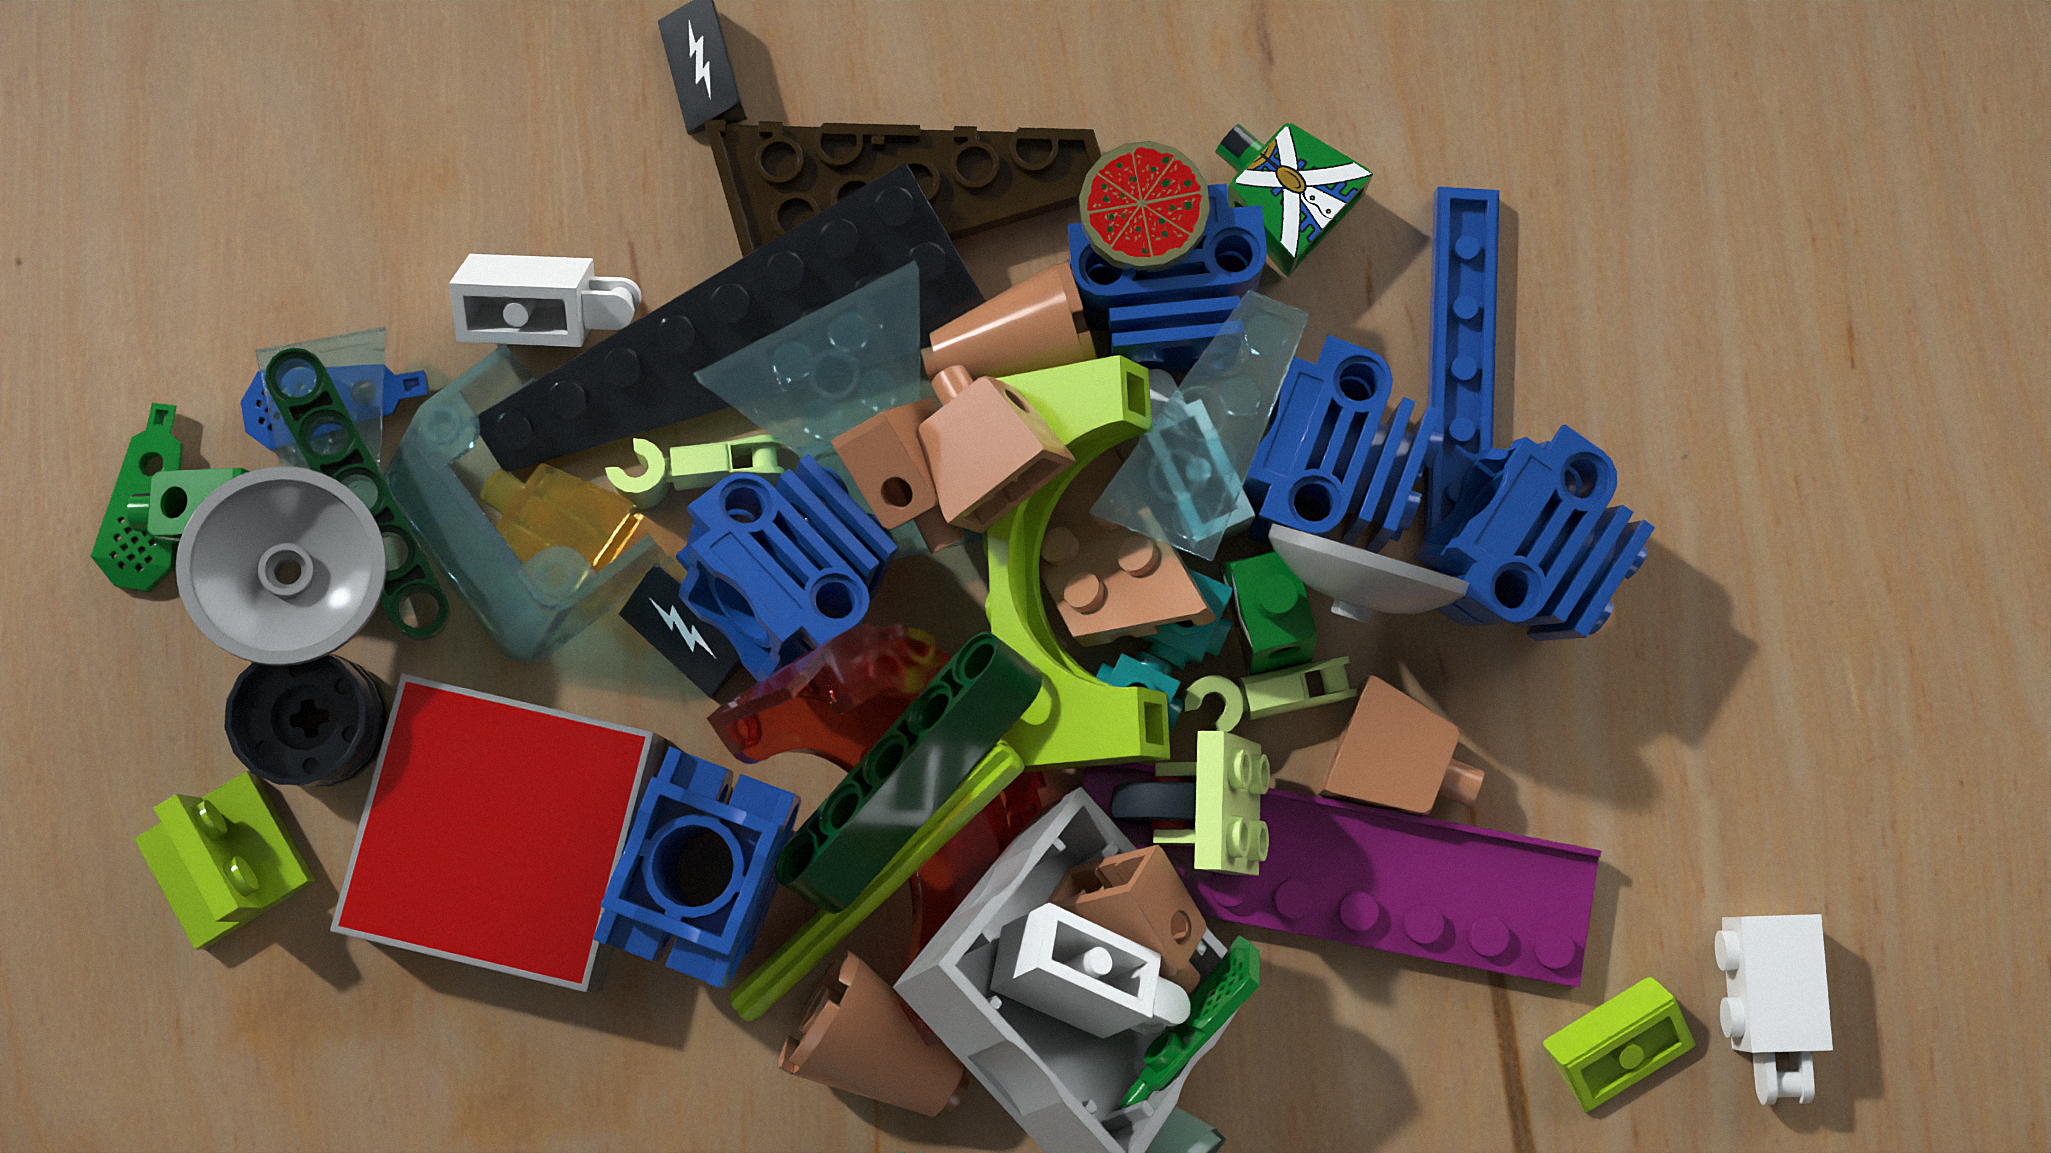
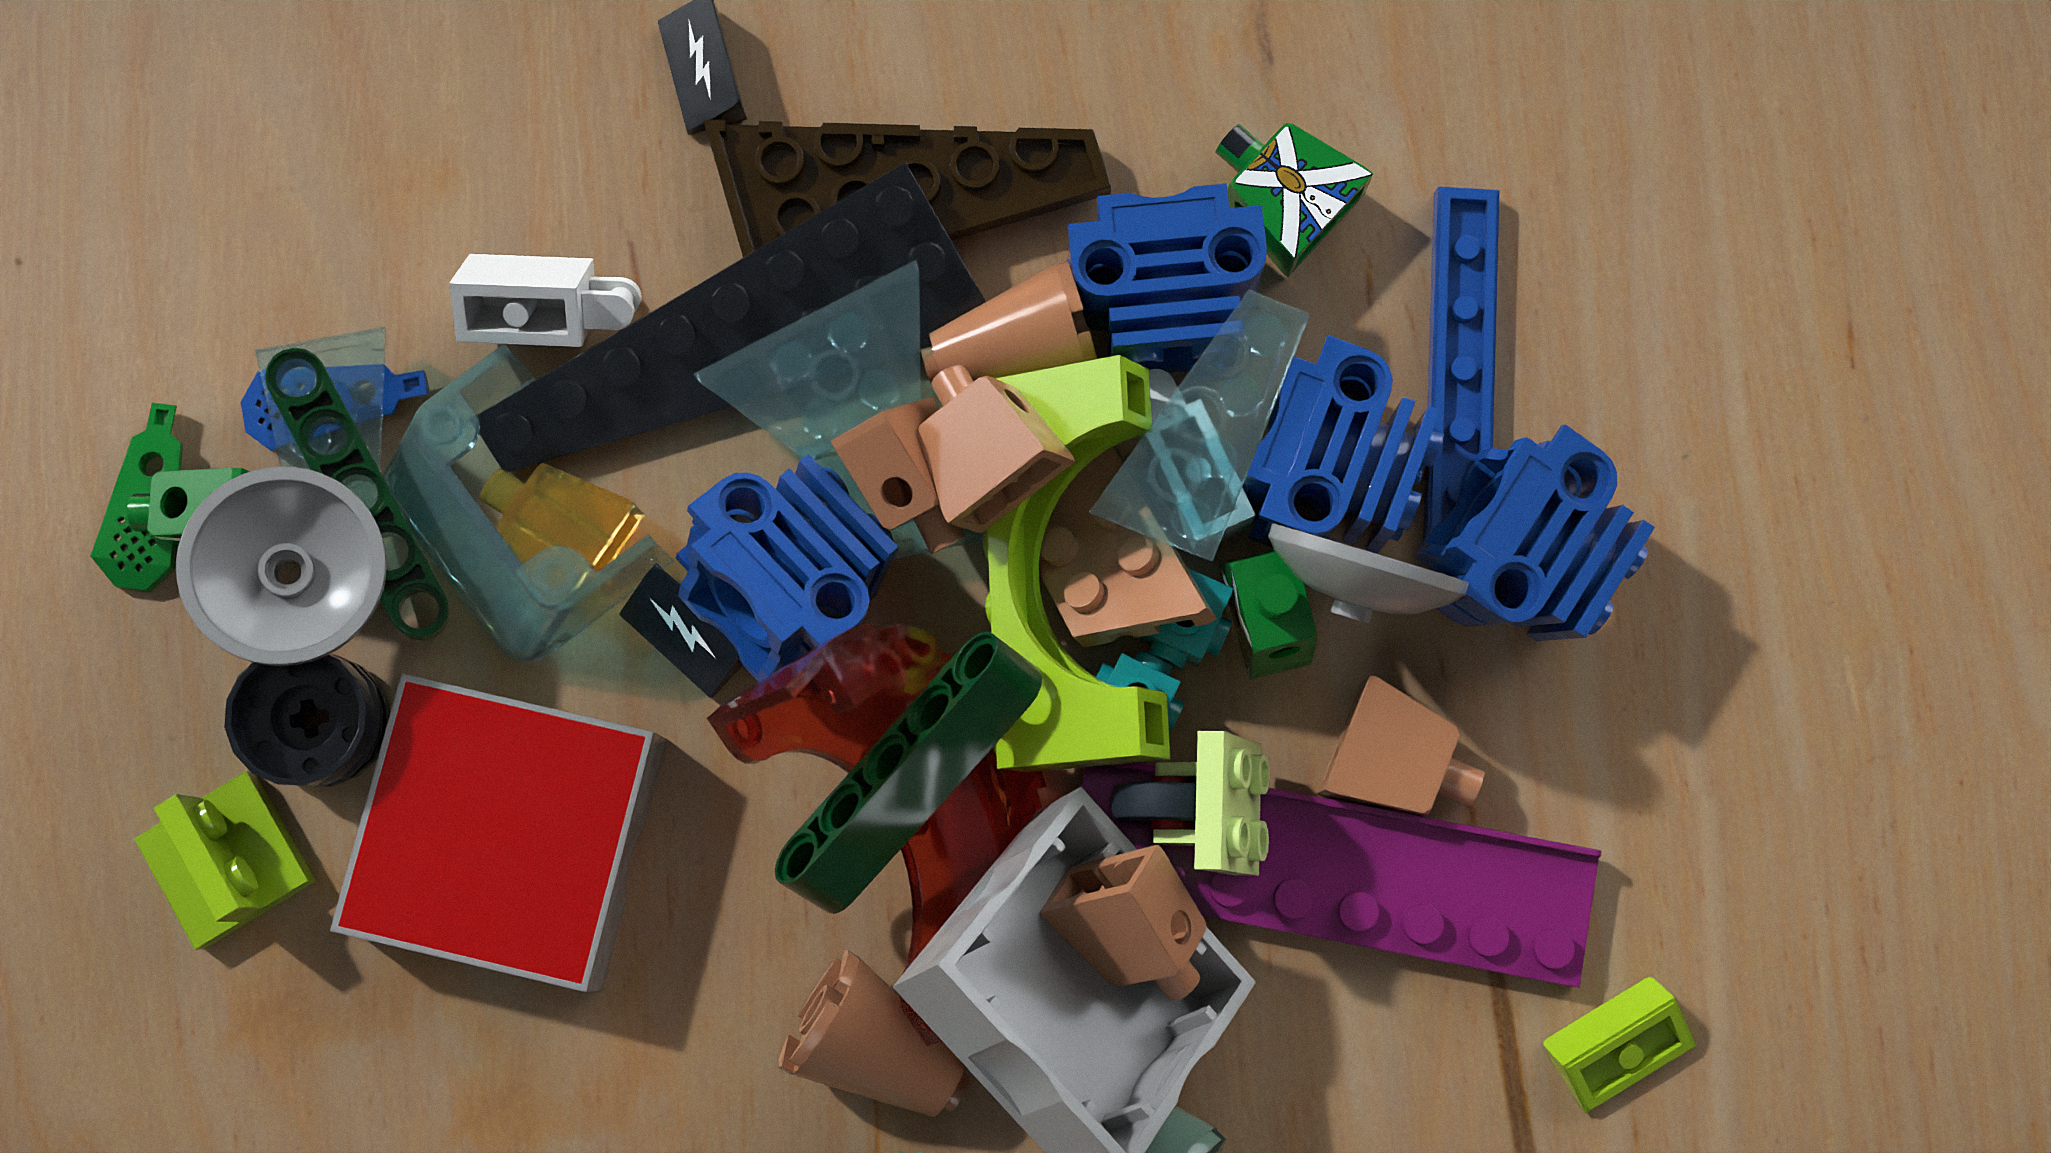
blue piece [593,746,801,988] -> none
yellowish green piece [605,435,785,509] -> none
lime axle [729,743,1025,1022] -> none
white brick [990,903,1190,1039] -> none
tile [1079,141,1210,272] -> none
green piece [1117,935,1260,1109] -> none
yellowish green piece [1179,656,1358,732] -> none
white brick [1715,914,1833,1105] -> none

